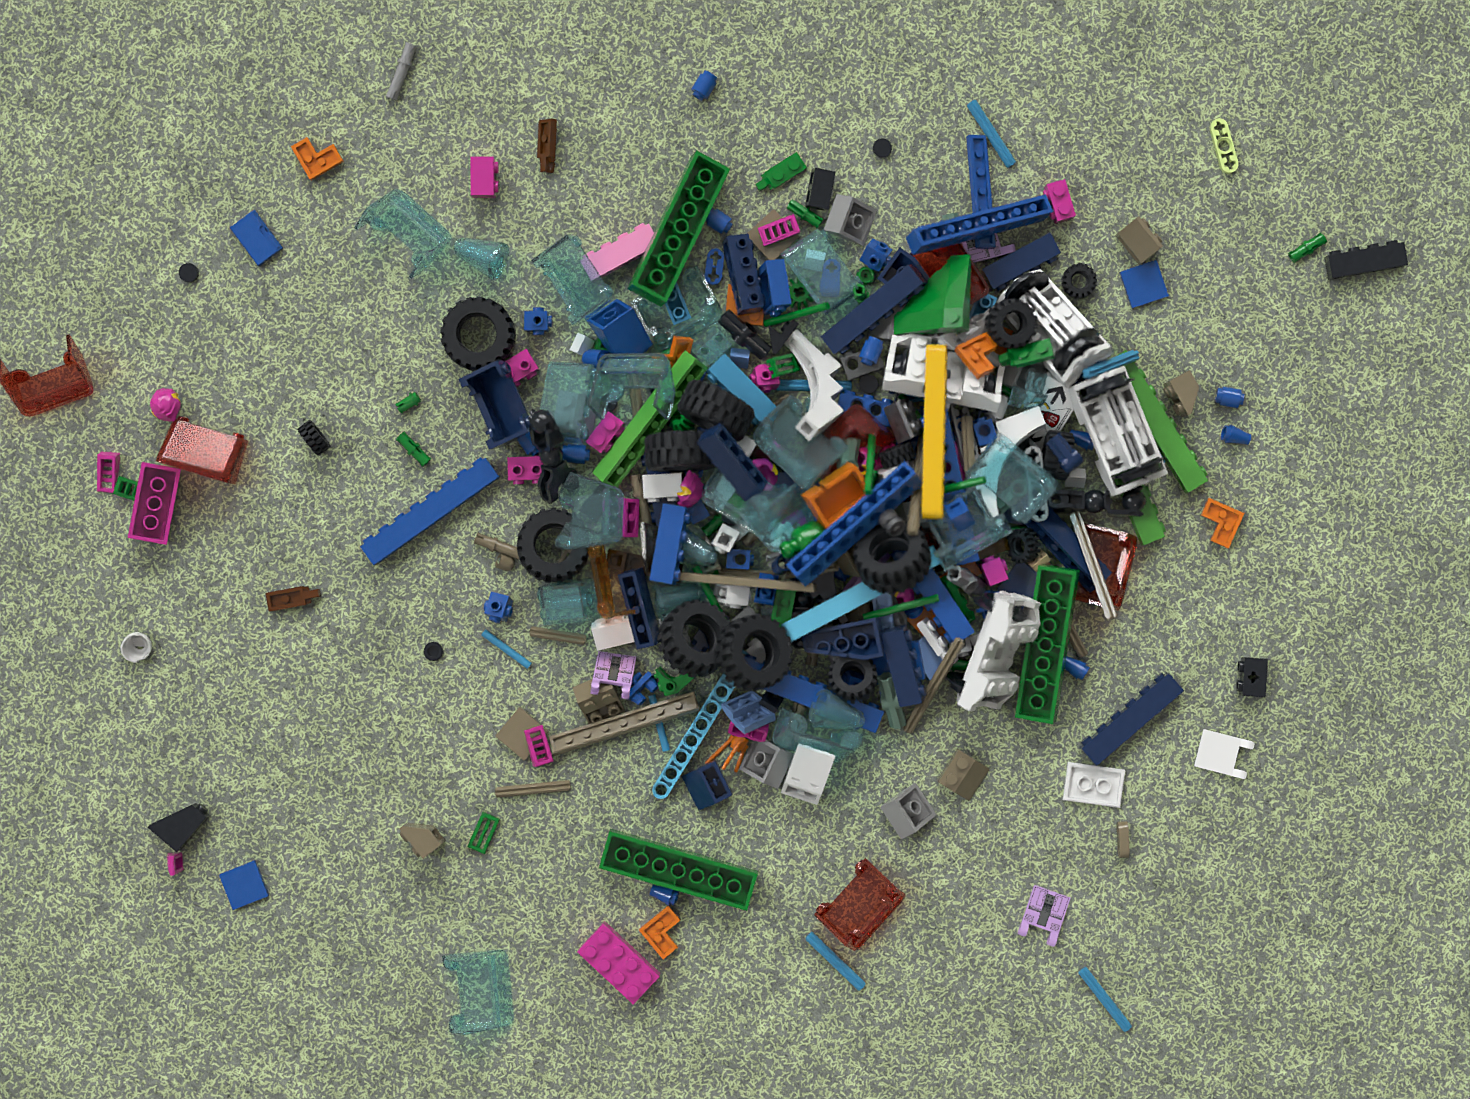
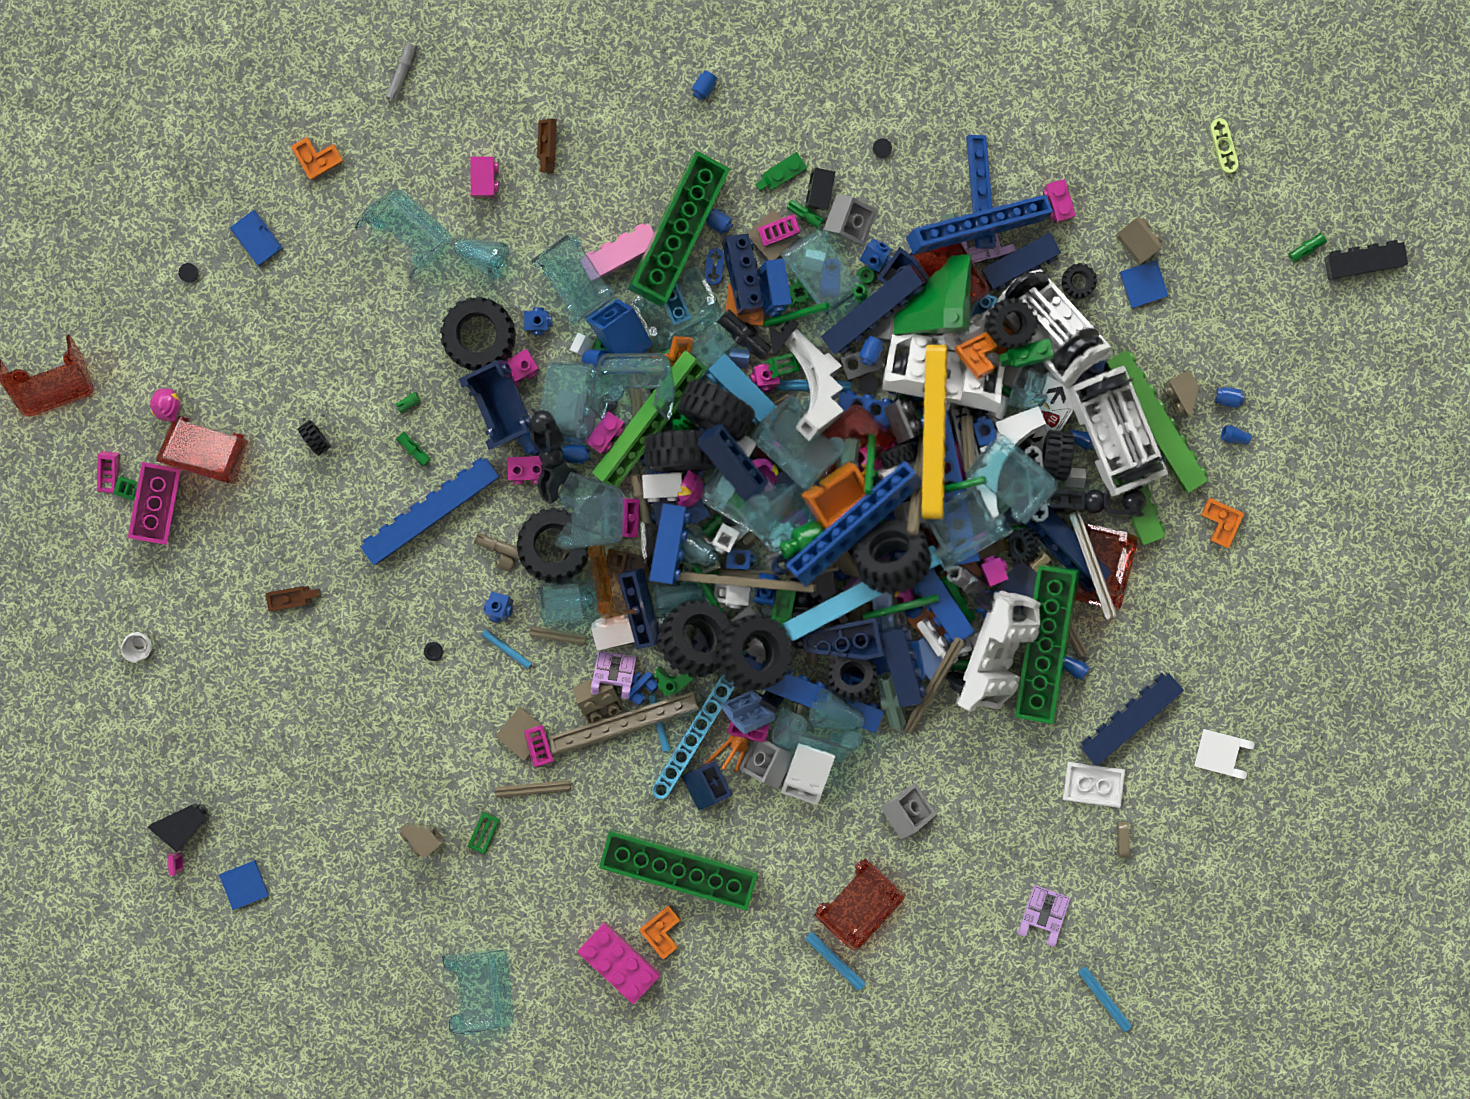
blue cone [650,884,679,906] -> none
flat silver wheel [879,509,906,537] -> none
dark tan slope [937,748,989,801] -> none
blue brick [944,497,975,533] -> none
dark azure axle [967,100,1016,168] -> none
dark blue piece [1046,433,1084,474] -> none
dark azure axle [1083,350,1139,379] -> none
black brick [1236,657,1268,697] -> none

